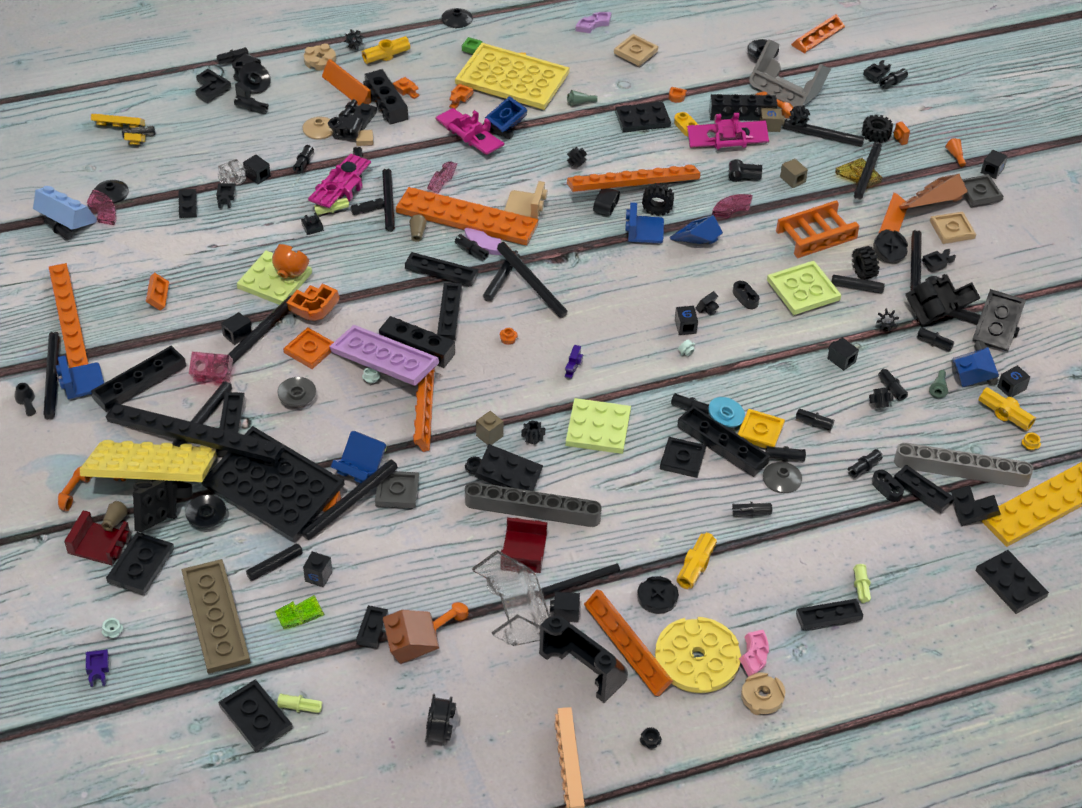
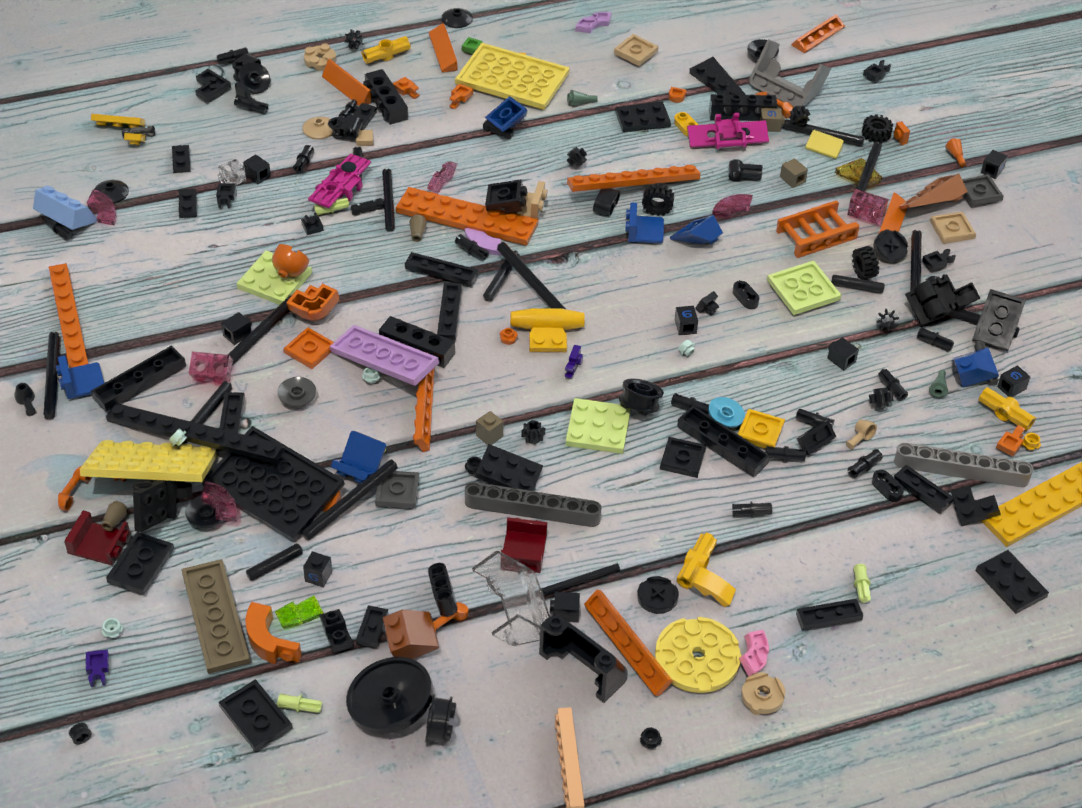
orange plate [146,272,169,311] -> none
dark pink piece [435,108,504,155] -> none
dark grey dish [763,462,802,494] -> none
black pin [879,68,908,89] -> none
none -> black bush [68,722,92,745]
none -> light aqua plate [169,428,187,446]
none -> black plate [172,145,191,173]
none -> clear pink tile [201,481,237,522]
none -> orange arch [245,602,302,664]
none -> black slope [319,609,354,653]
none -> black dish [346,657,433,734]
none -> black beam [428,563,458,617]
none -> orange slope [429,23,457,72]
none -> black plate [485,179,528,214]
none -> yellow plate [510,308,585,352]
none -> black wheel [619,379,664,415]
none -> black wing [689,56,746,95]
none -> yellow slope [691,567,736,607]
none -> black plate [796,420,837,455]
none -> light yellow slope [805,130,844,159]
none -> tan bar [846,420,877,450]
none -> clear pink brick [847,189,889,225]
none -> orange plate [996,425,1025,457]

